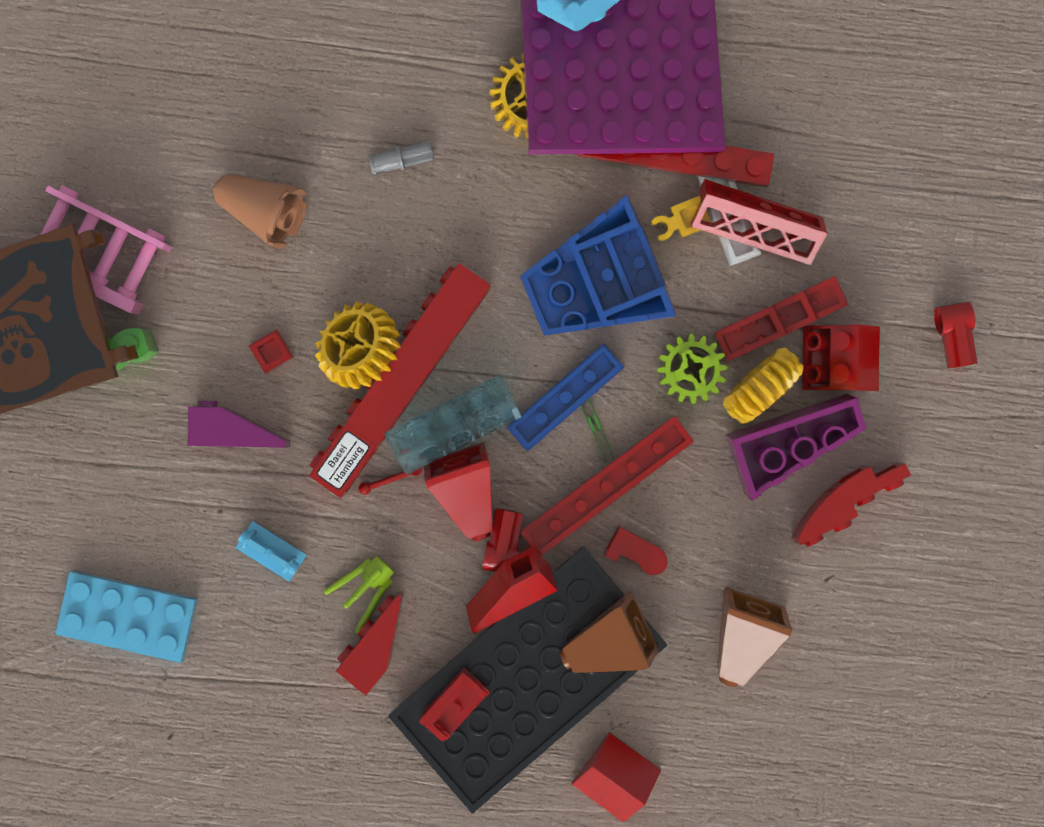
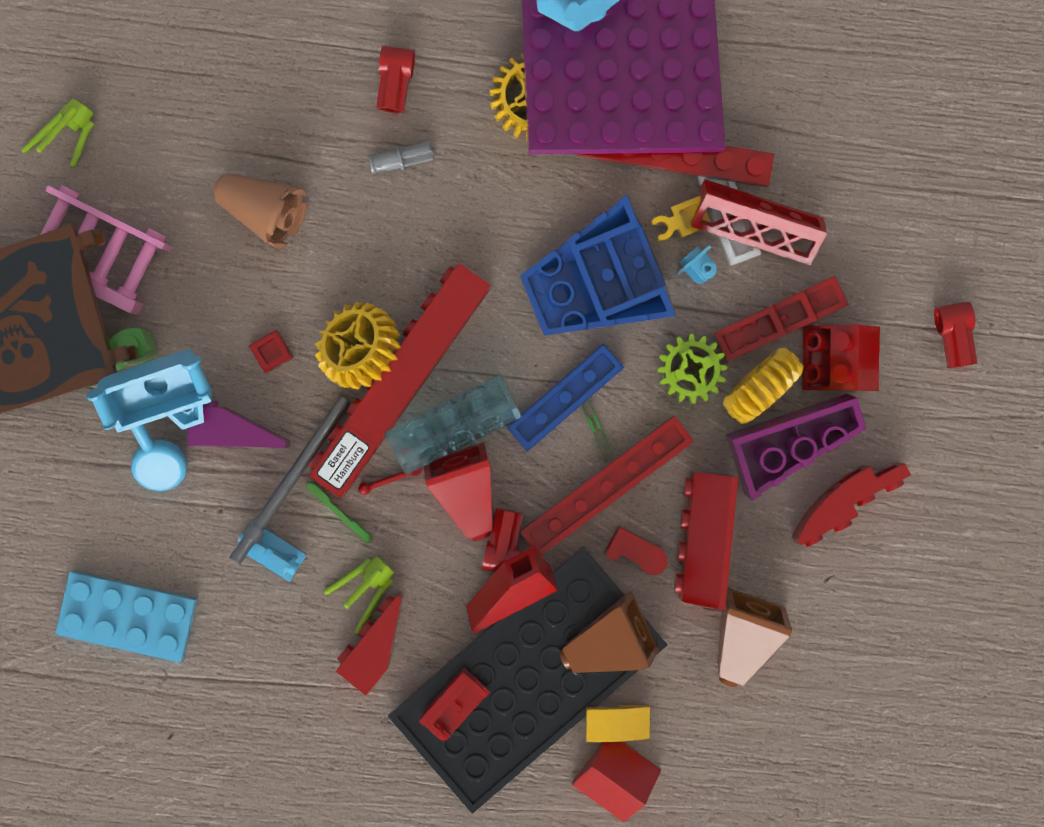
none -> lime plant [21,98,95,168]
none -> medium azure piece [86,349,212,491]
none -> flat silver bar [229,396,351,564]
none -> bright green piece [306,480,373,543]
none -> red piece [376,46,415,114]
none -> yellow slope [586,705,650,742]
none -> red slope [674,471,739,610]
none -> medium azure hinge [677,245,717,284]

